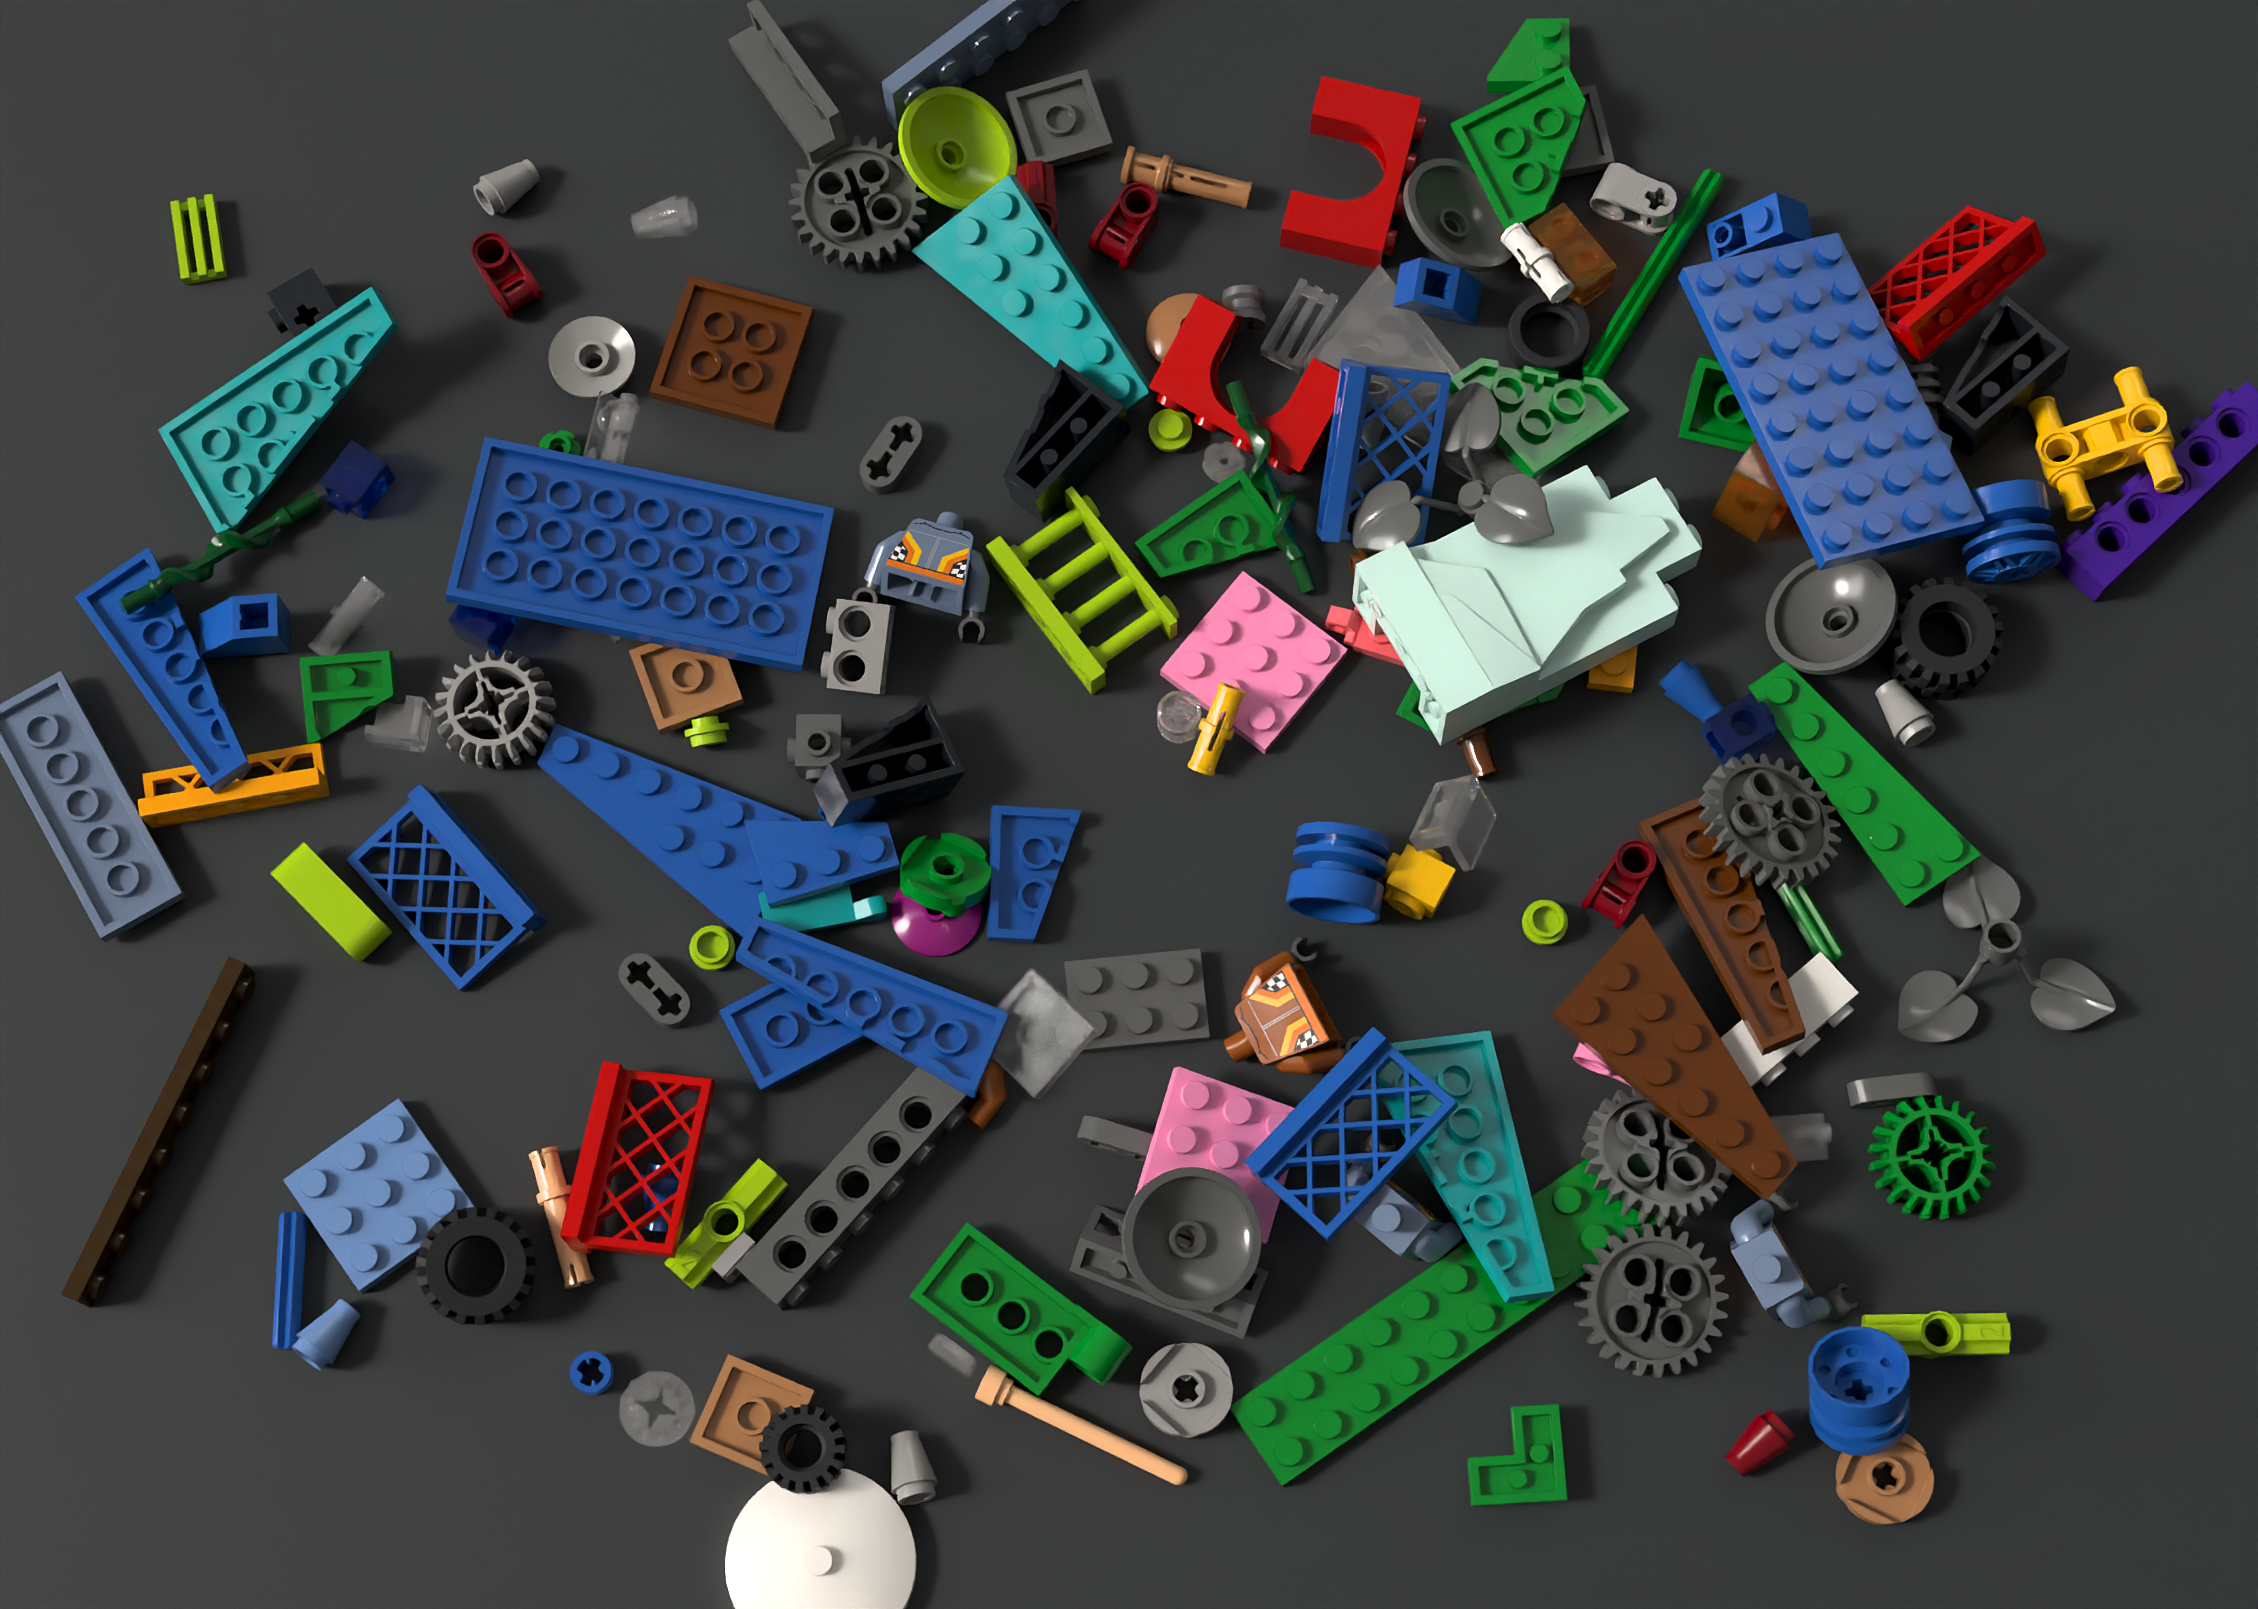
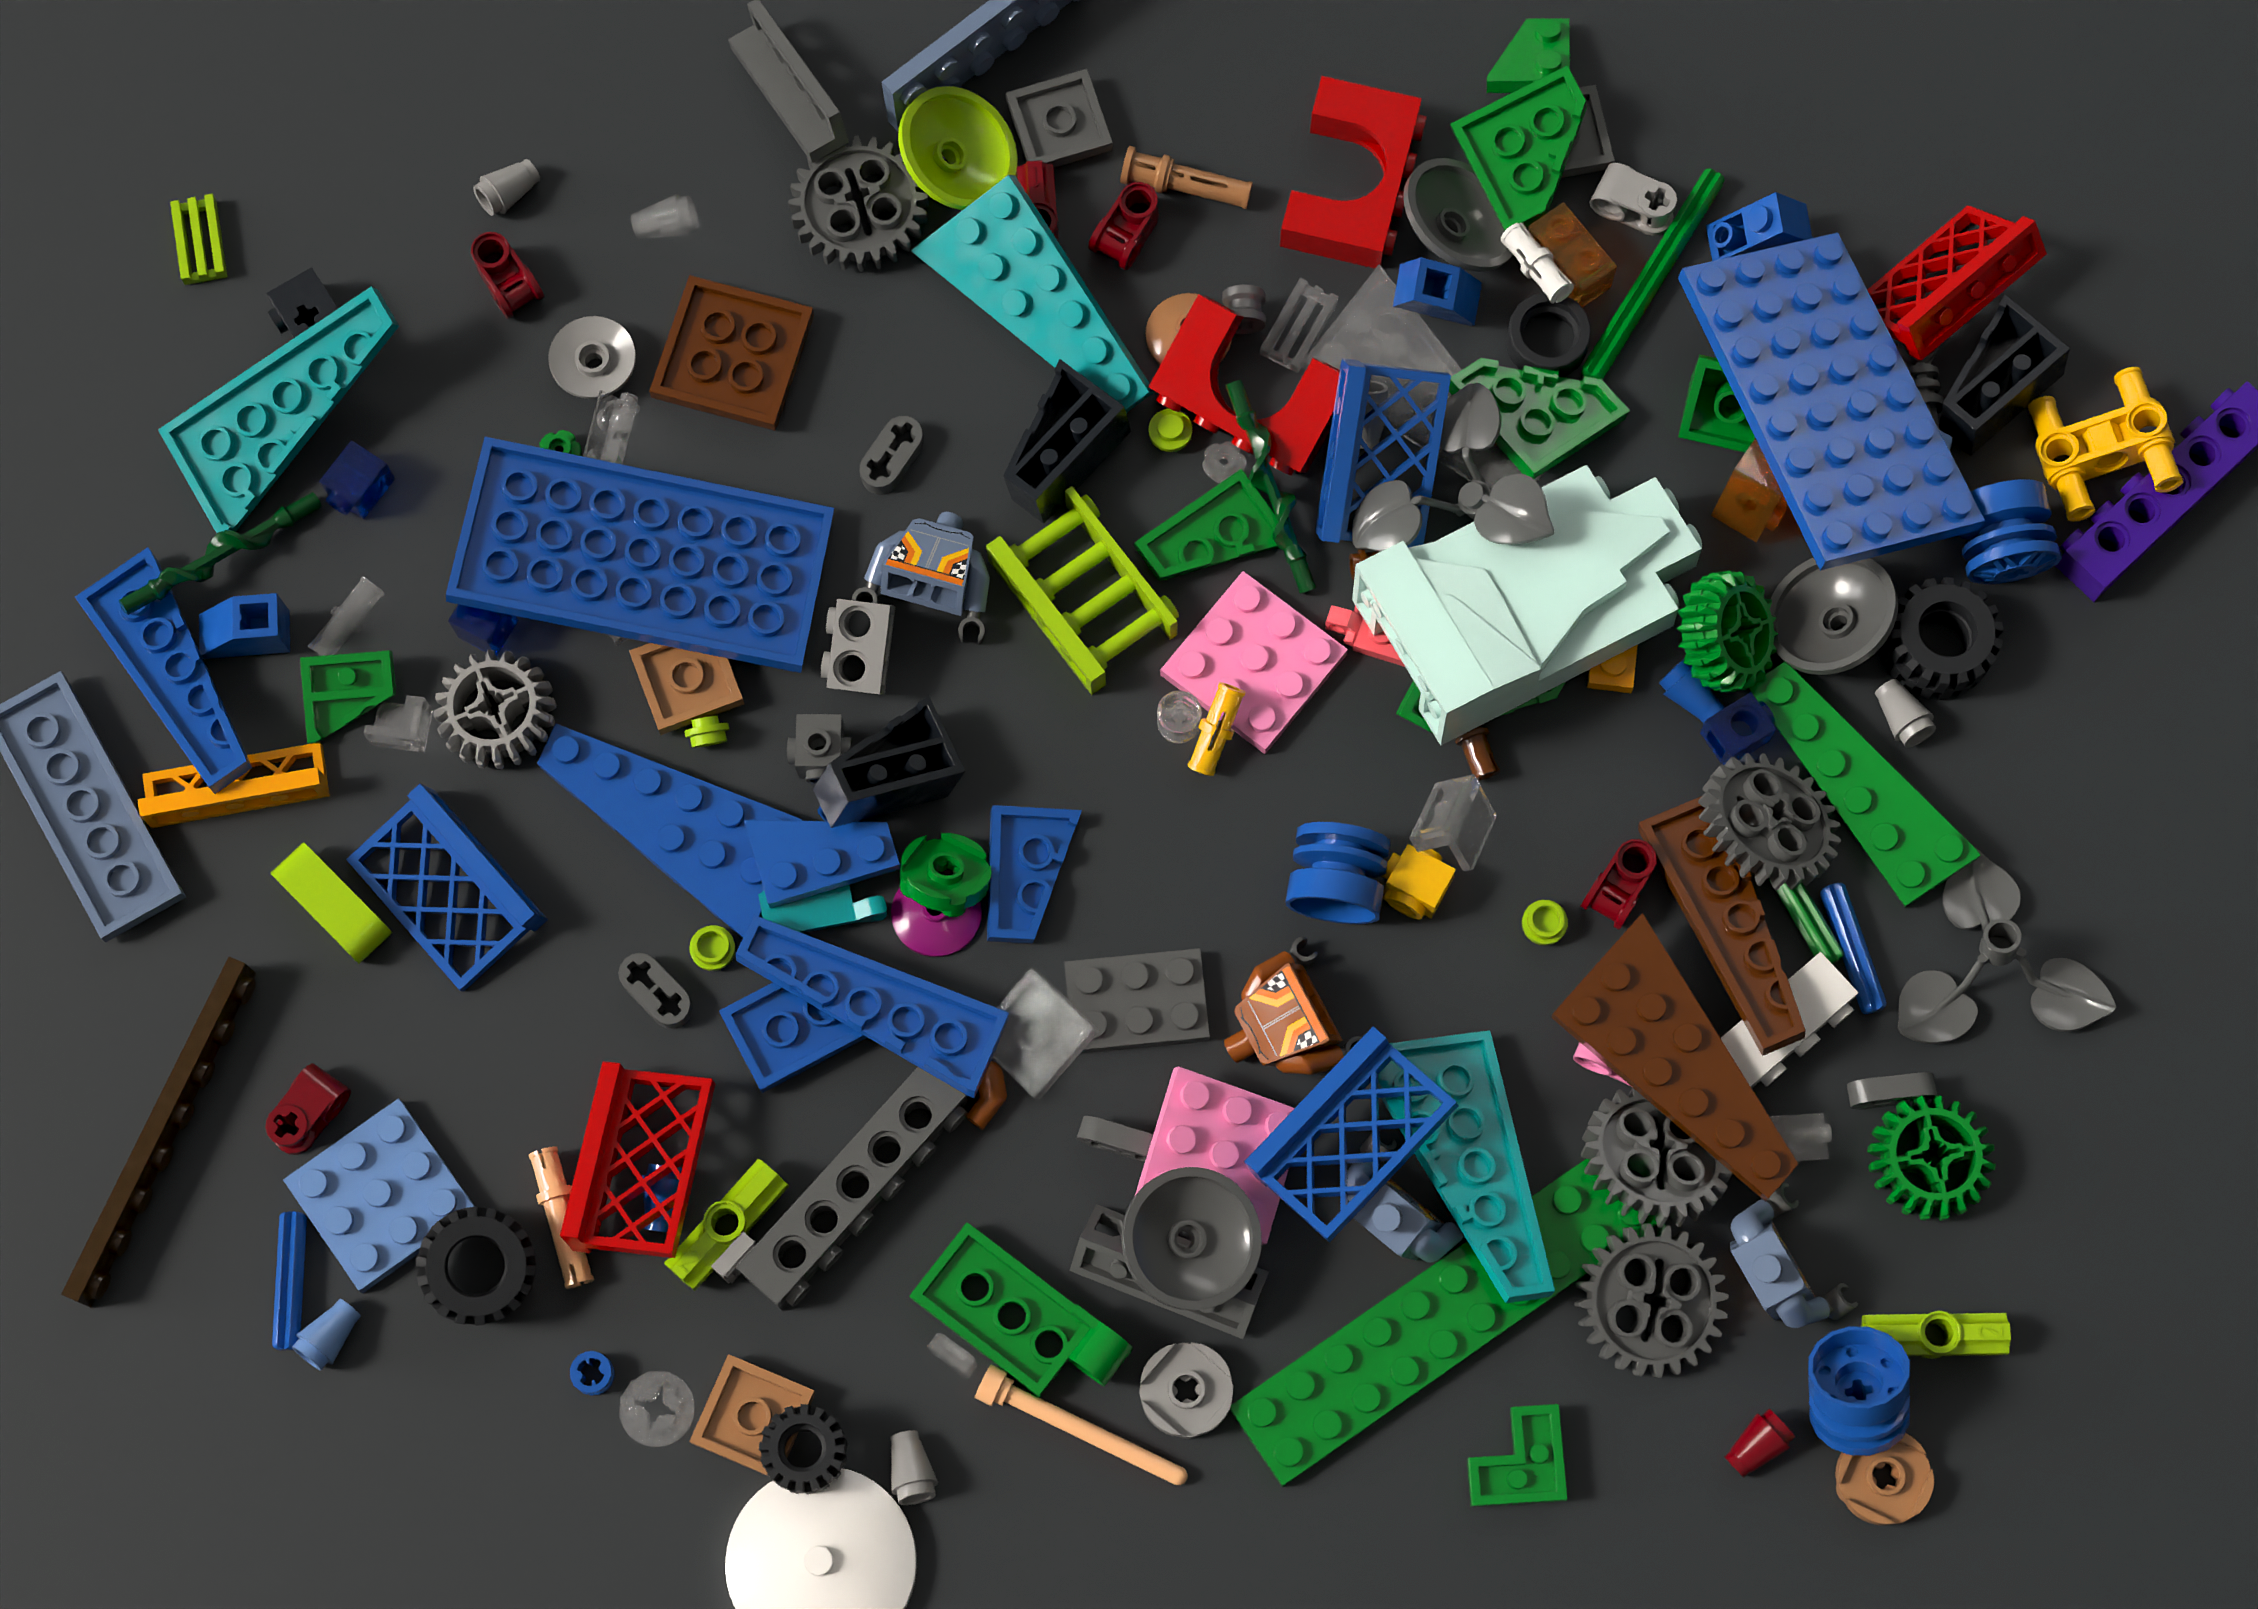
none -> dark red piece [265,1063,351,1155]
none -> green gear [1676,571,1779,692]
none -> blue axle [1820,883,1887,1014]

